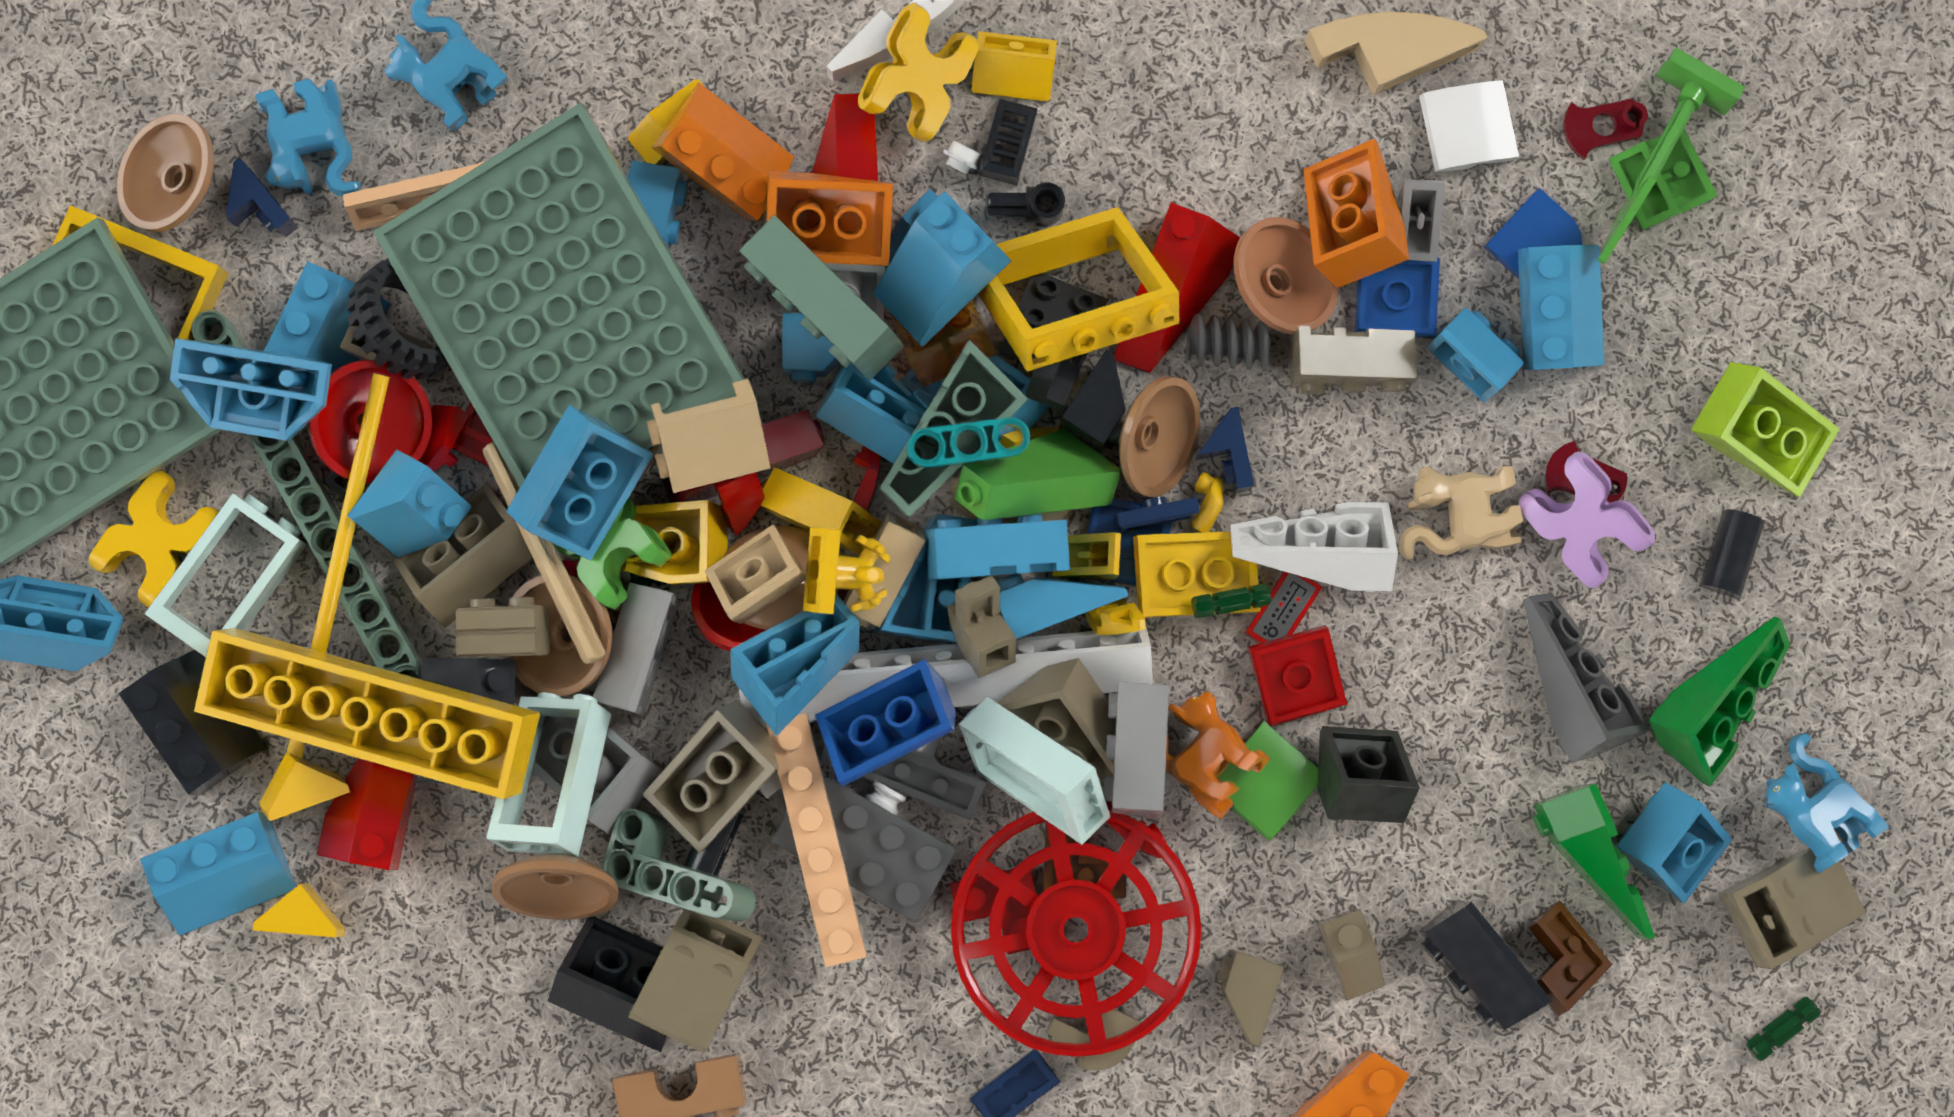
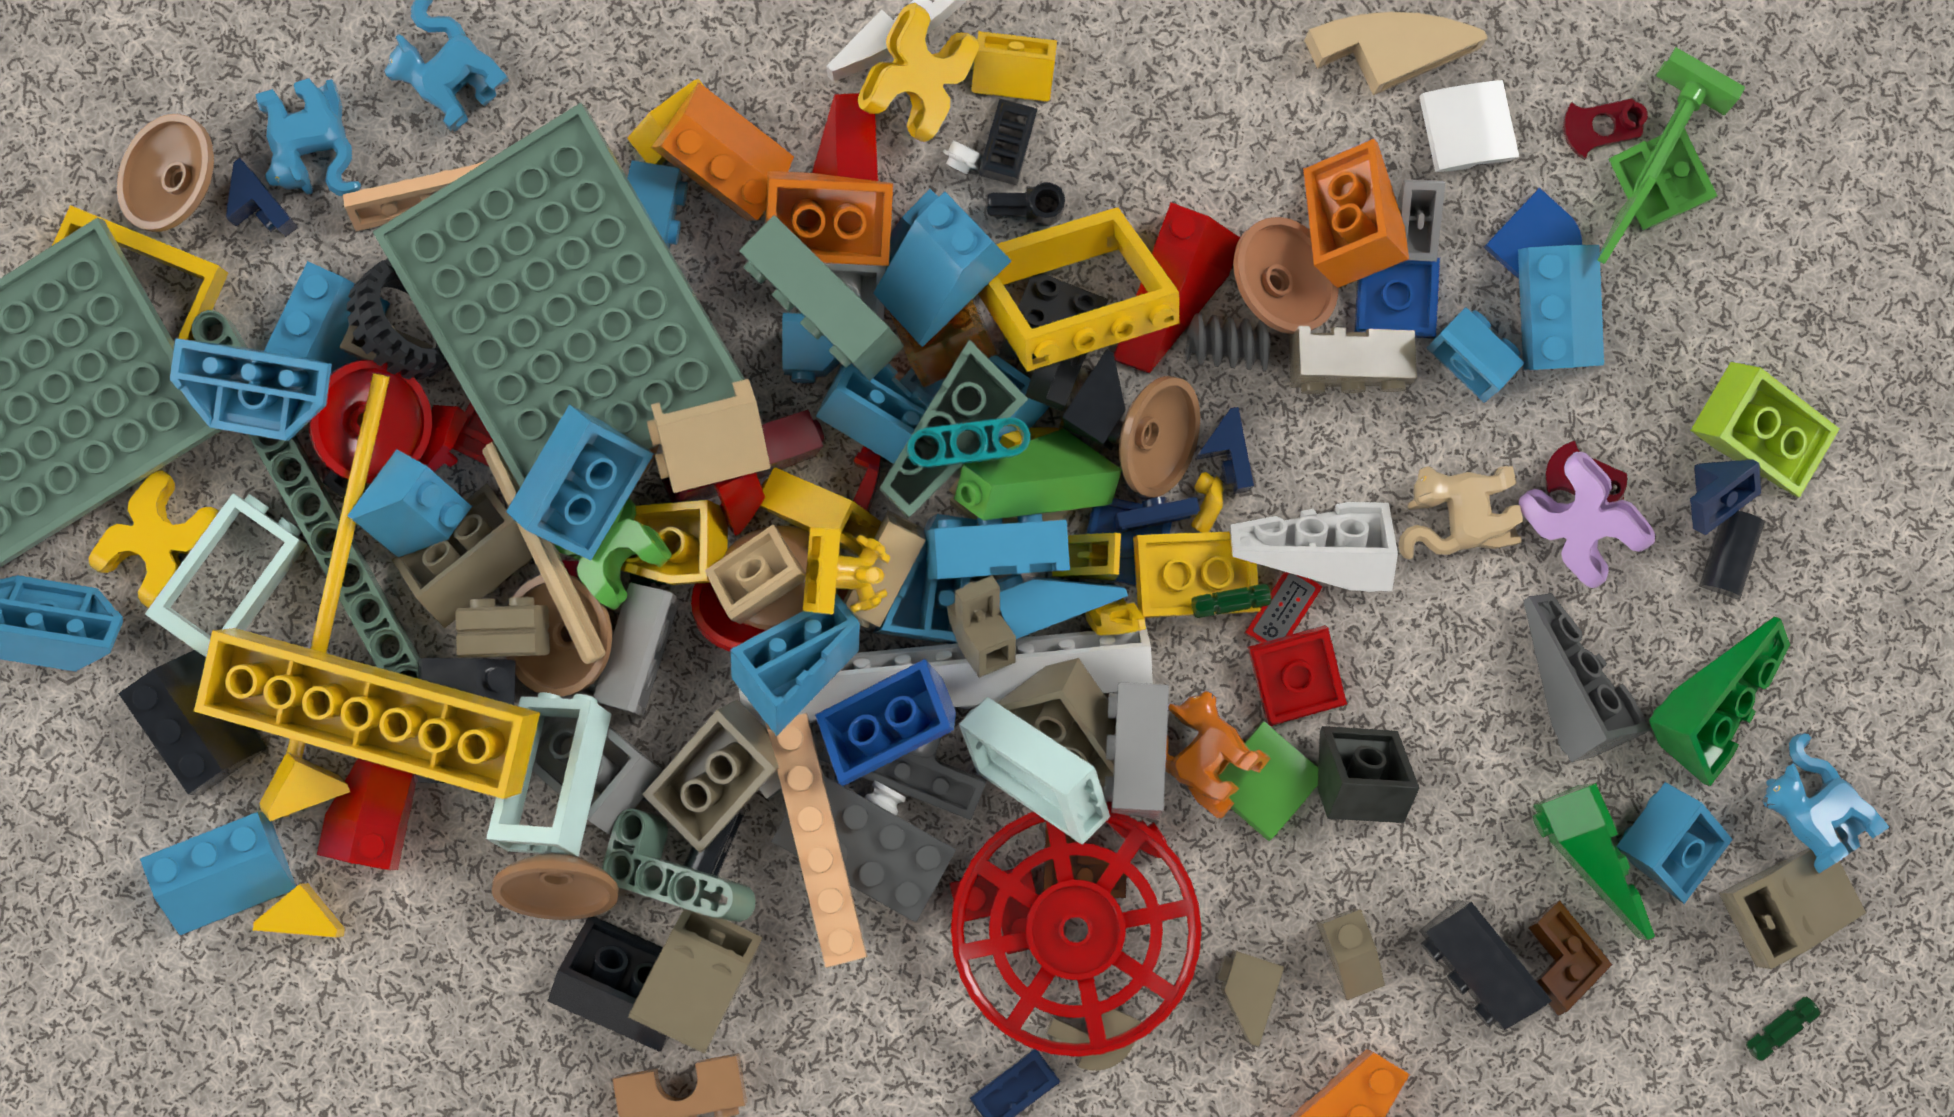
none -> dark blue slope [1690,459,1761,535]

